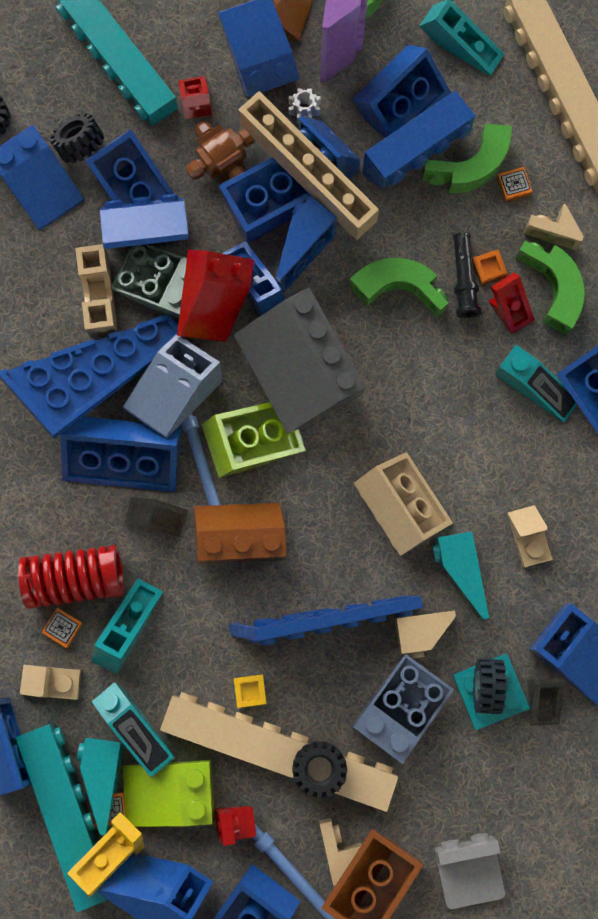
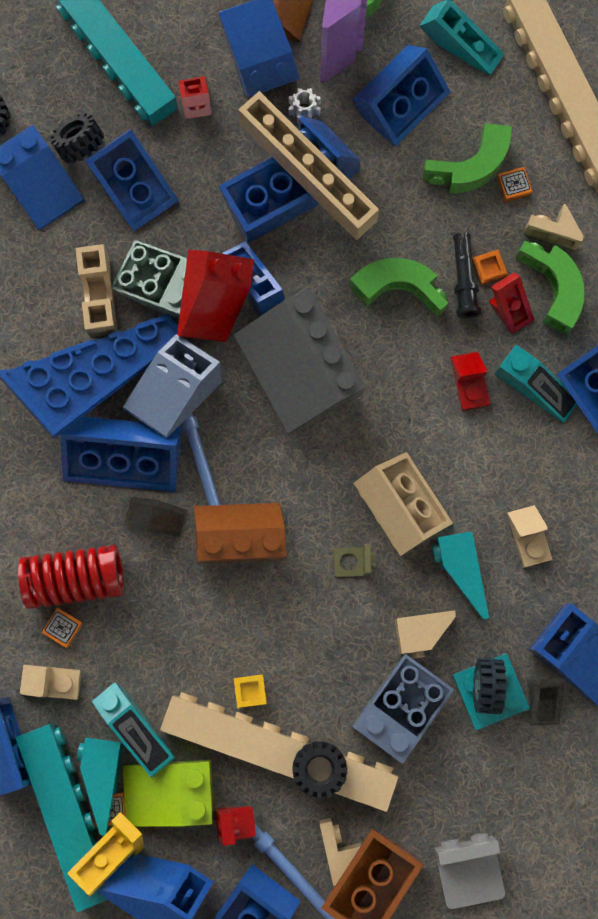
teal slope [91,578,163,675] -> none
slope [100,194,189,249] -> none
dark orange piece [186,121,255,183] -> none
lime slope [201,402,306,478] -> none
blue wing [229,595,423,645] -> none
blue slope [276,196,337,293] -> none
blue slope [362,90,476,189] -> none
none -> olive bracket [334,544,376,577]
none -> red slope [450,352,490,411]

